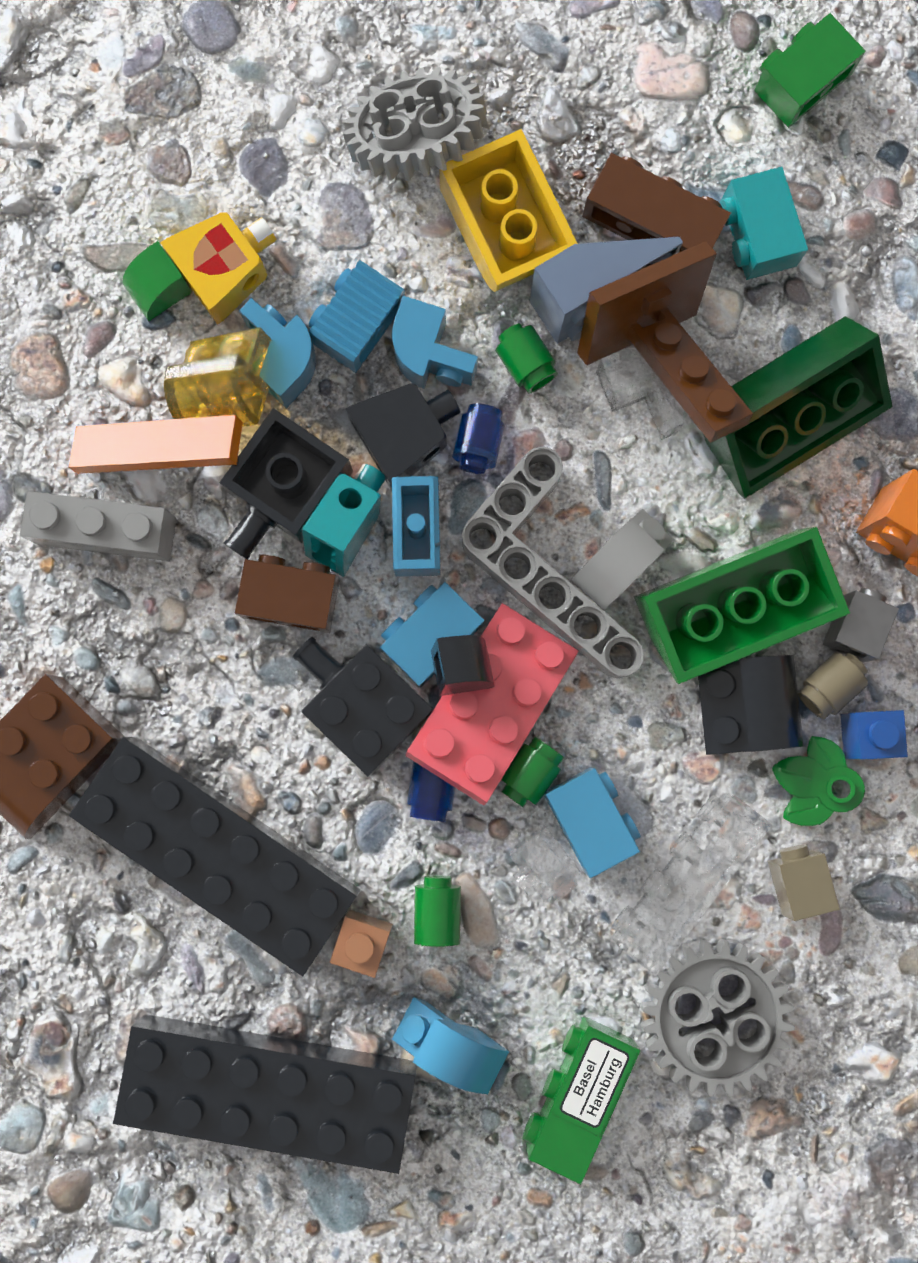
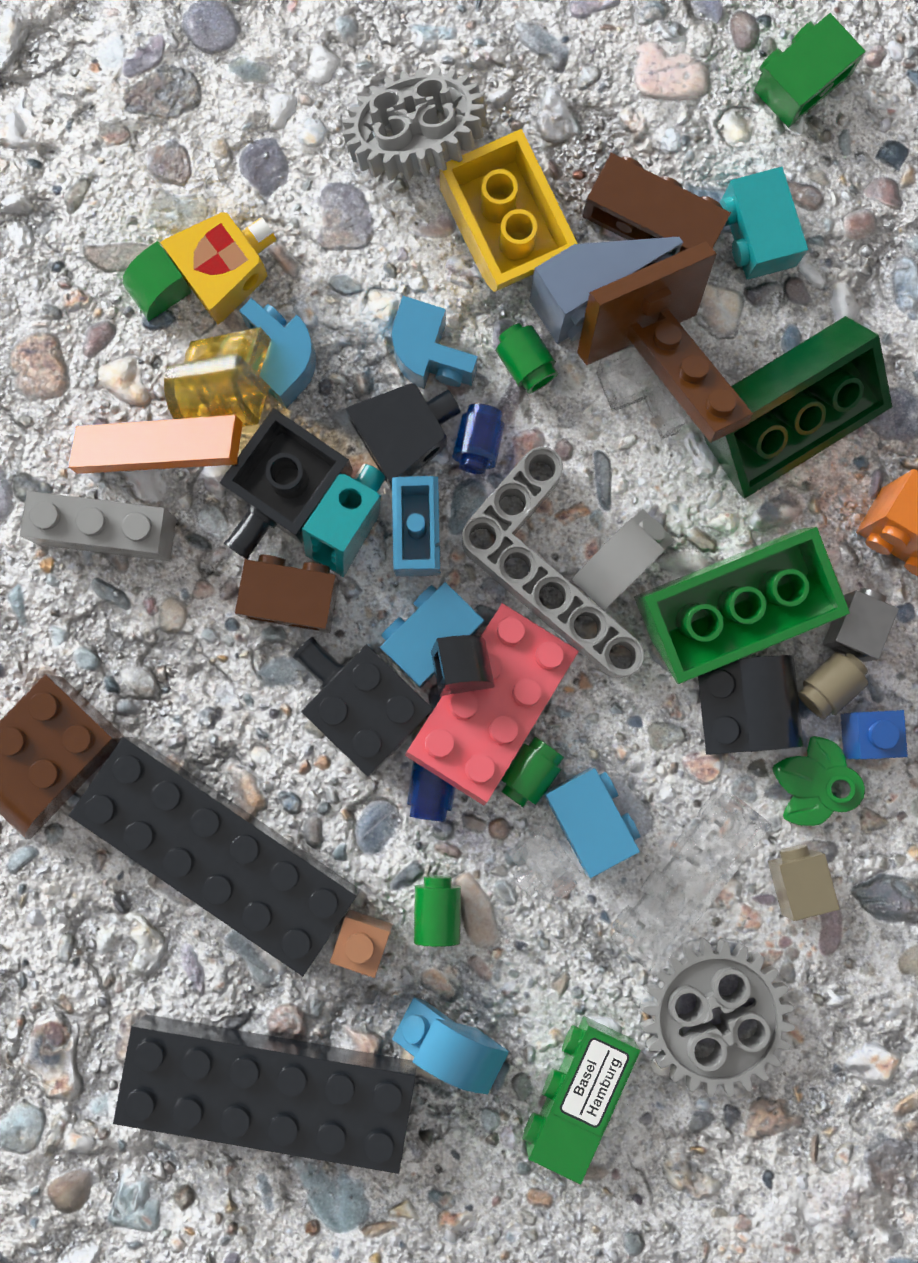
dark azure brick [309,260,406,373] -> none

